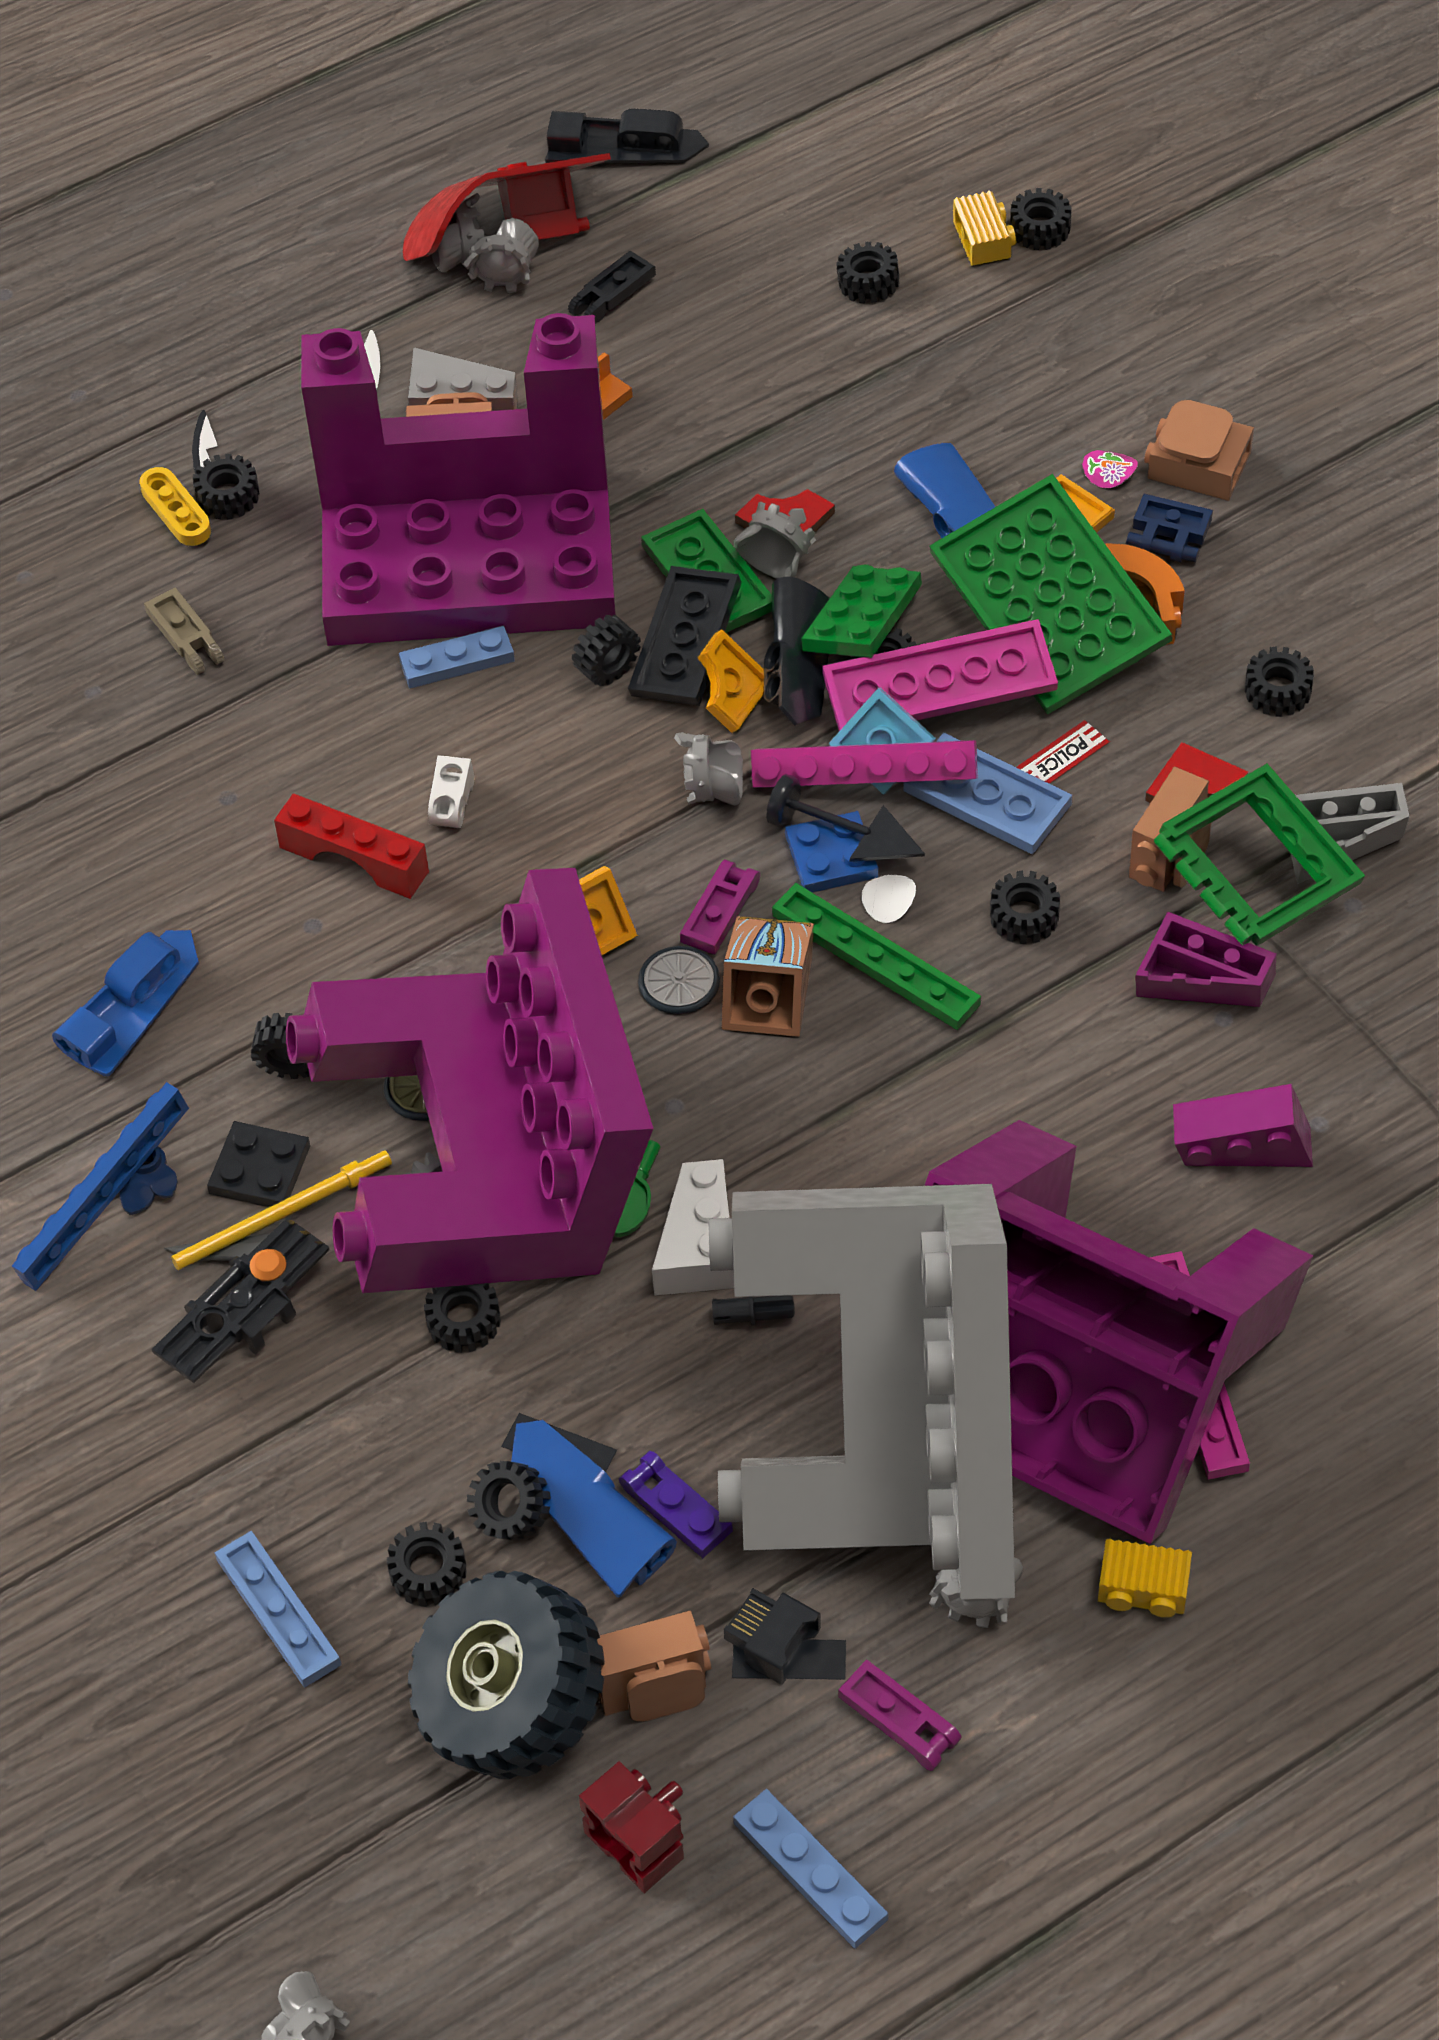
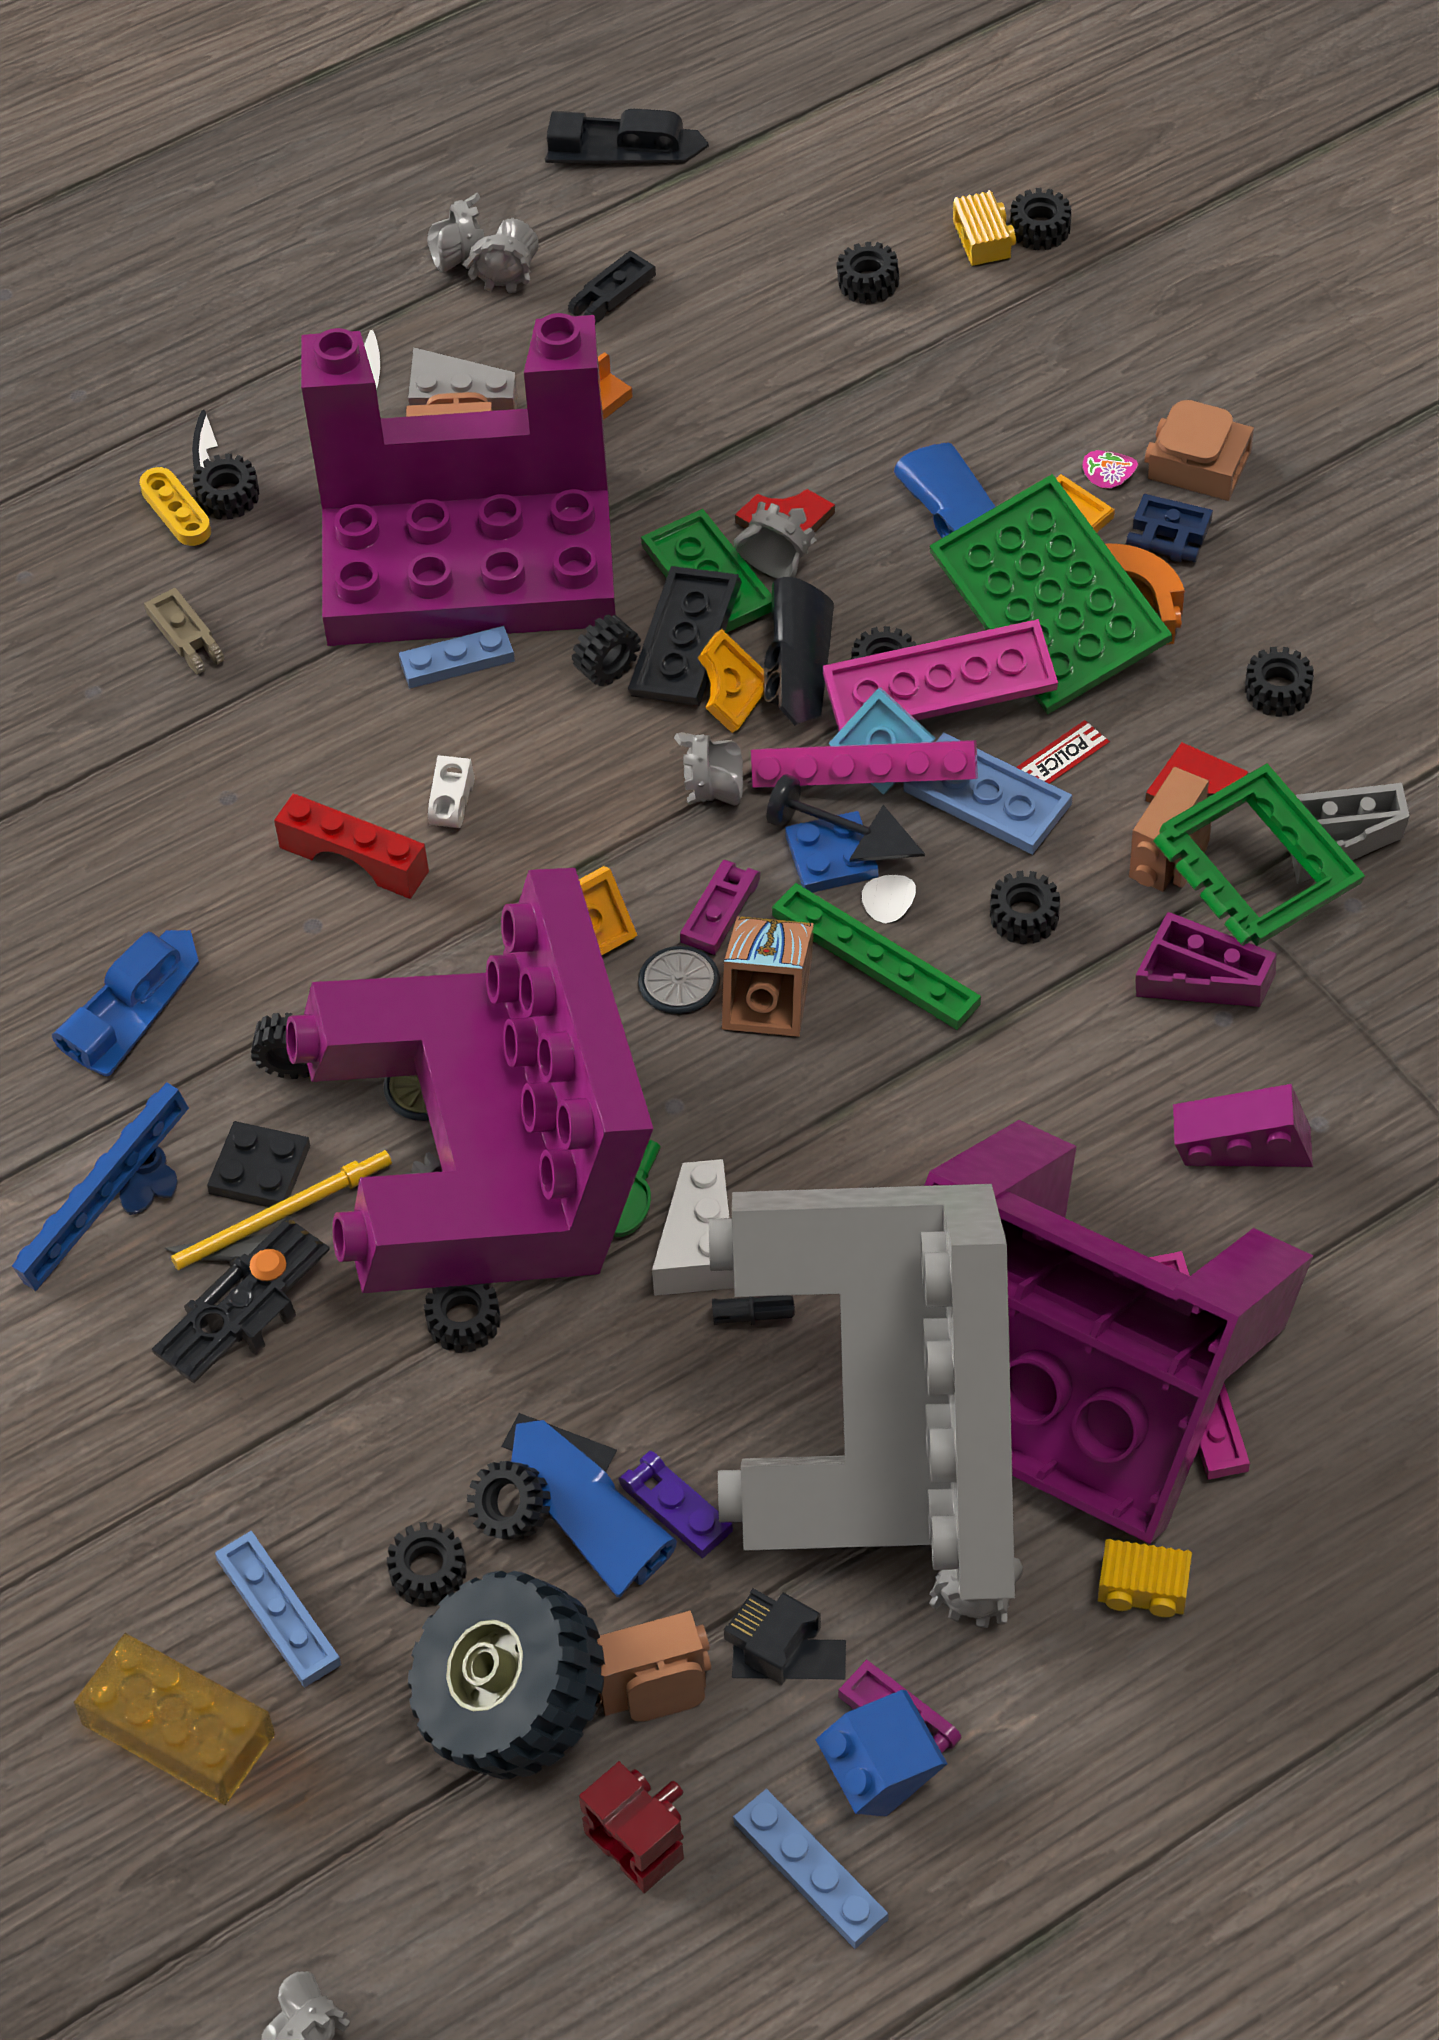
red door [403,153,611,261] -> none
green plate [801,564,922,658] -> none
none -> clear yellow brick [74,1633,275,1806]
none -> blue slope [815,1690,948,1816]

